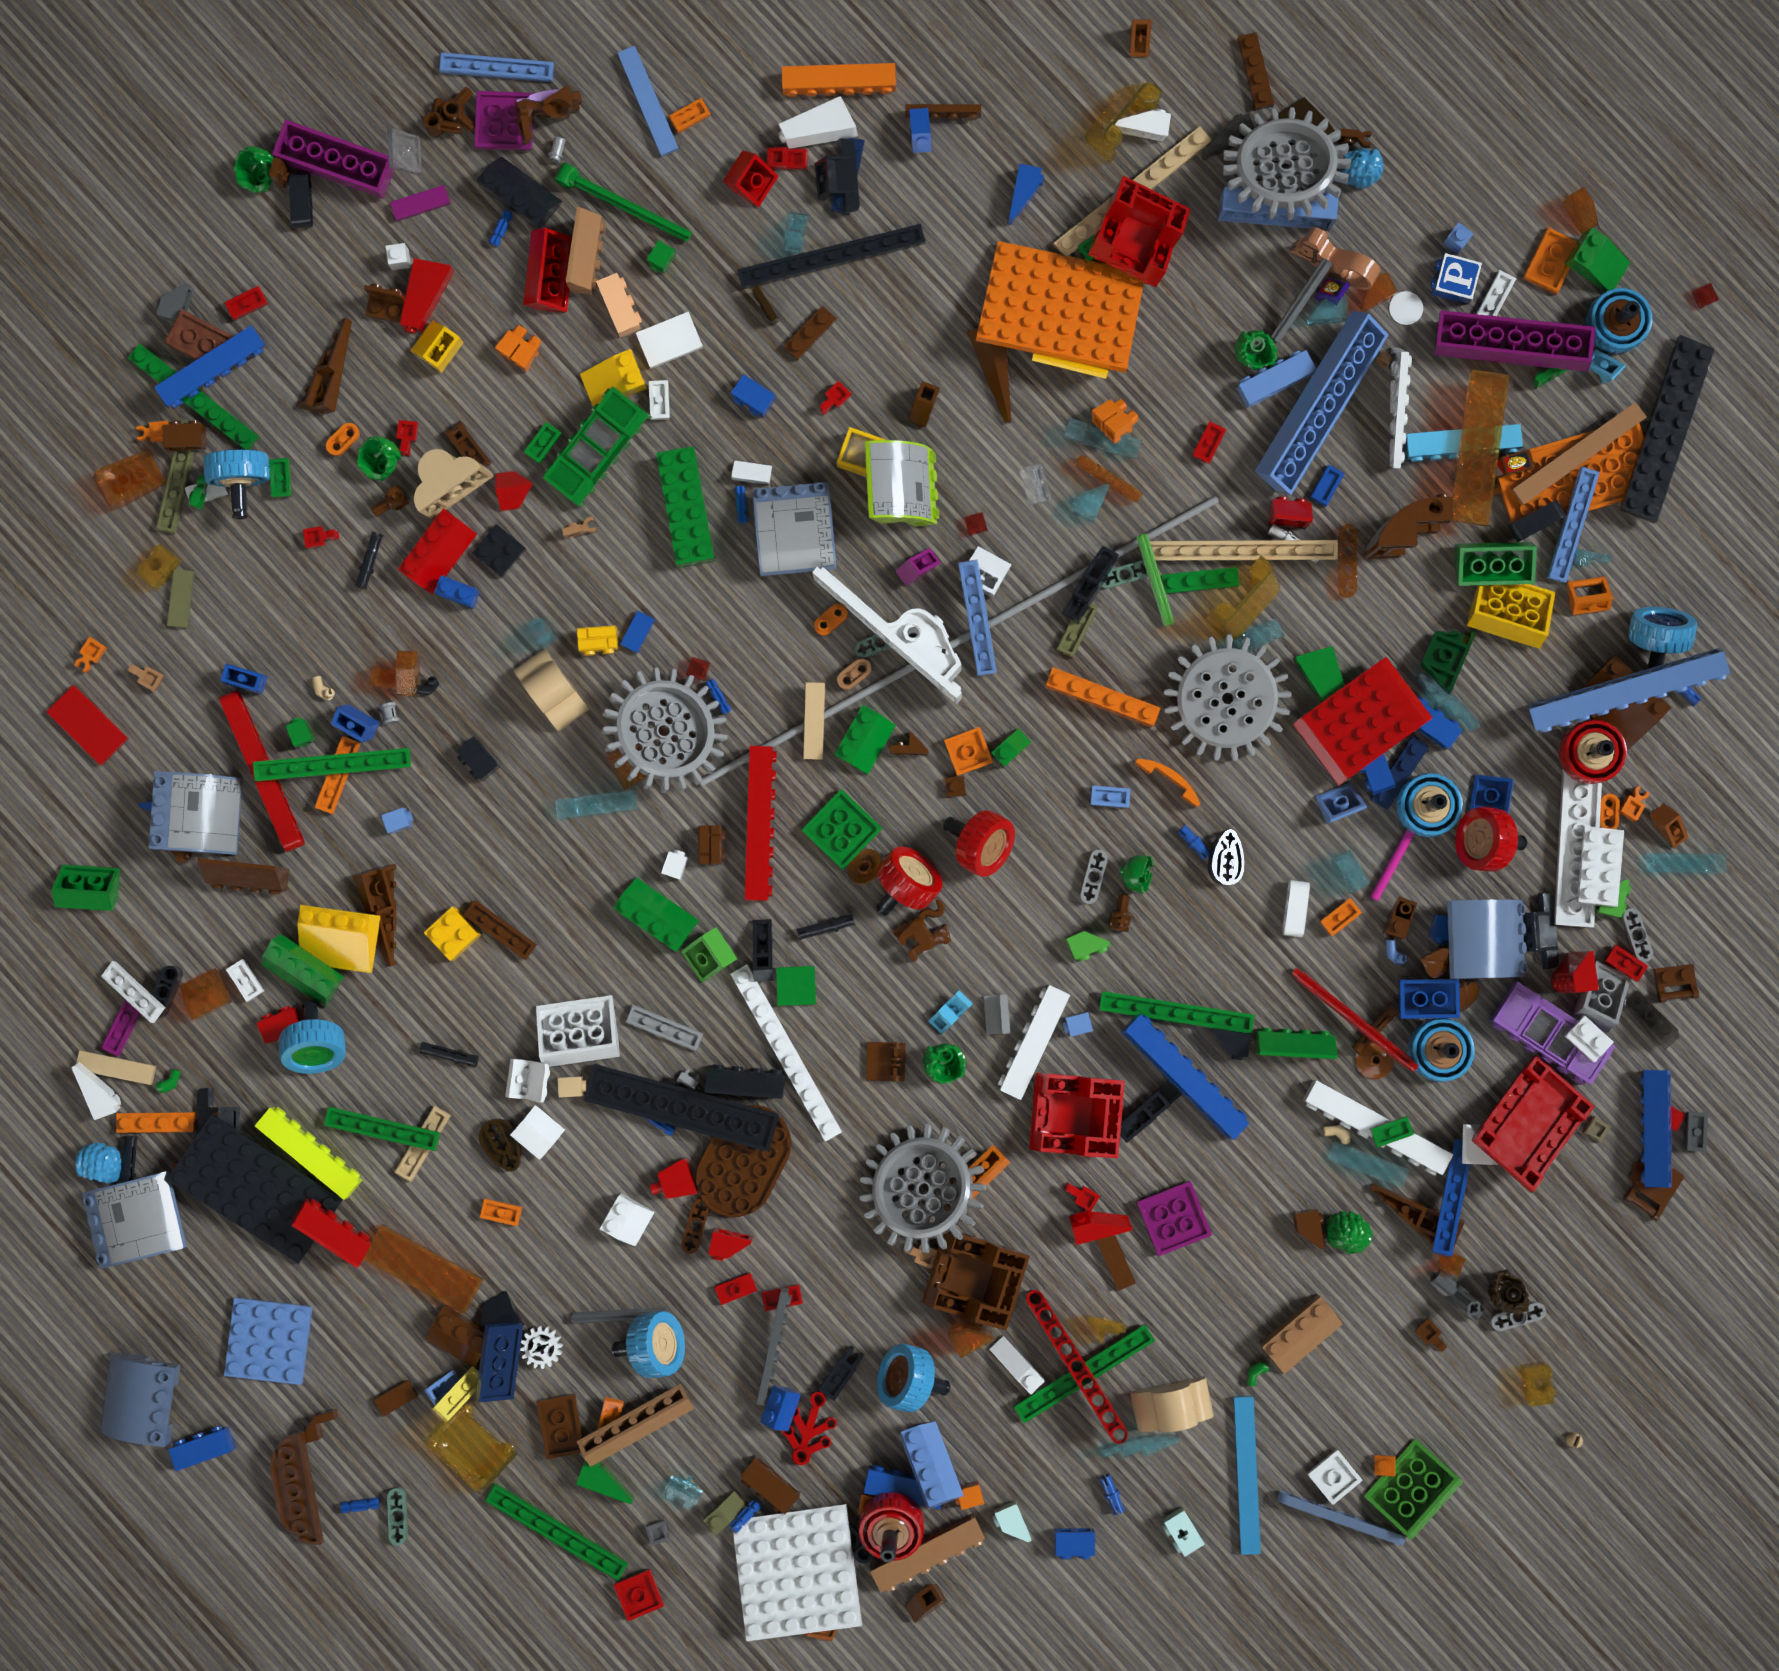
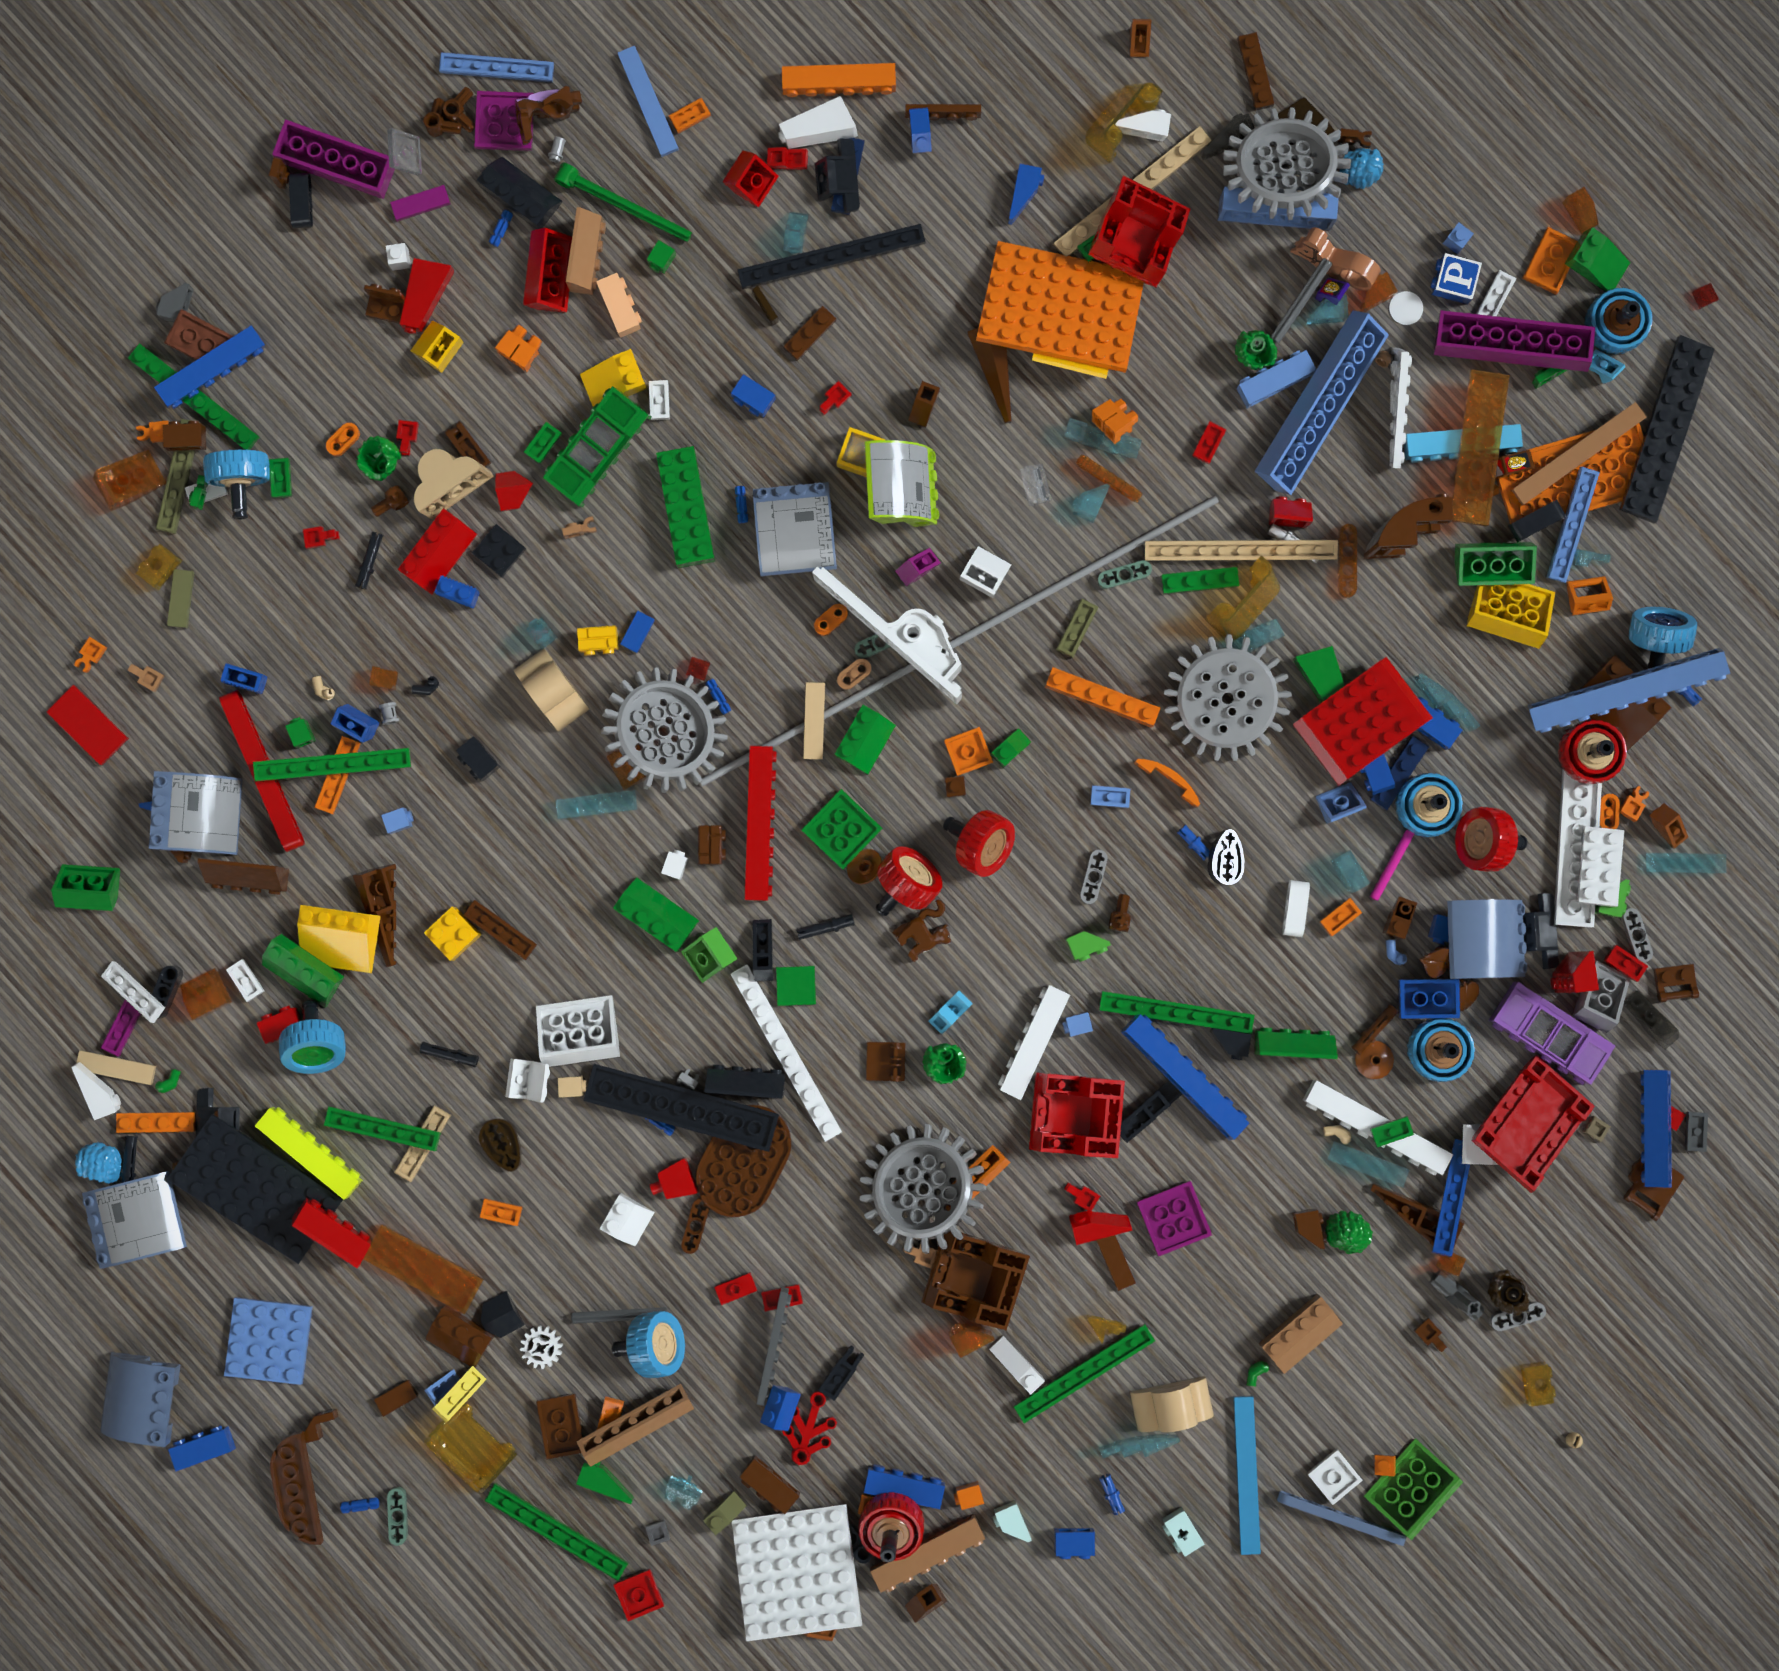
red plate [224,286,268,321] -> none
green hair [233,146,274,193] -> none
reddish brown wedge [296,318,352,414] -> none
clear orange slope [396,651,420,696] -> none
dark blue plate [475,1322,523,1402] -> none
white slope [510,1105,565,1160] -> none
light grey tile [625,1004,704,1051] -> none
white tile [636,312,703,369] -> none
red slope [708,1228,753,1261] -> none
blue axle [729,1500,760,1533] -> none
white slope [731,461,772,485] -> none
dark azure wheel [877,1344,951,1412] -> none
reddish brown slope [890,731,928,755] -> none
medium blue slope [899,1421,964,1510] -> none
medium blue tile [958,559,997,676] -> none
clear red plate [964,512,988,537] -> none
light grey panel [983,995,1010,1035] -> none
red beam [1026,1290,1128,1444] -> none
black slope [1062,545,1119,624] -> none
green cylinder [1120,855,1154,894] -> none
bright green axle [1137,534,1174,626] -> none
red piece [1291,968,1419,1073] -> none
blue tile [1309,464,1345,507] -> none
dark green wing [1420,631,1477,695] -> none
blue slope [1470,775,1514,814] -> none
white plate [1565,1016,1613,1063] -> none

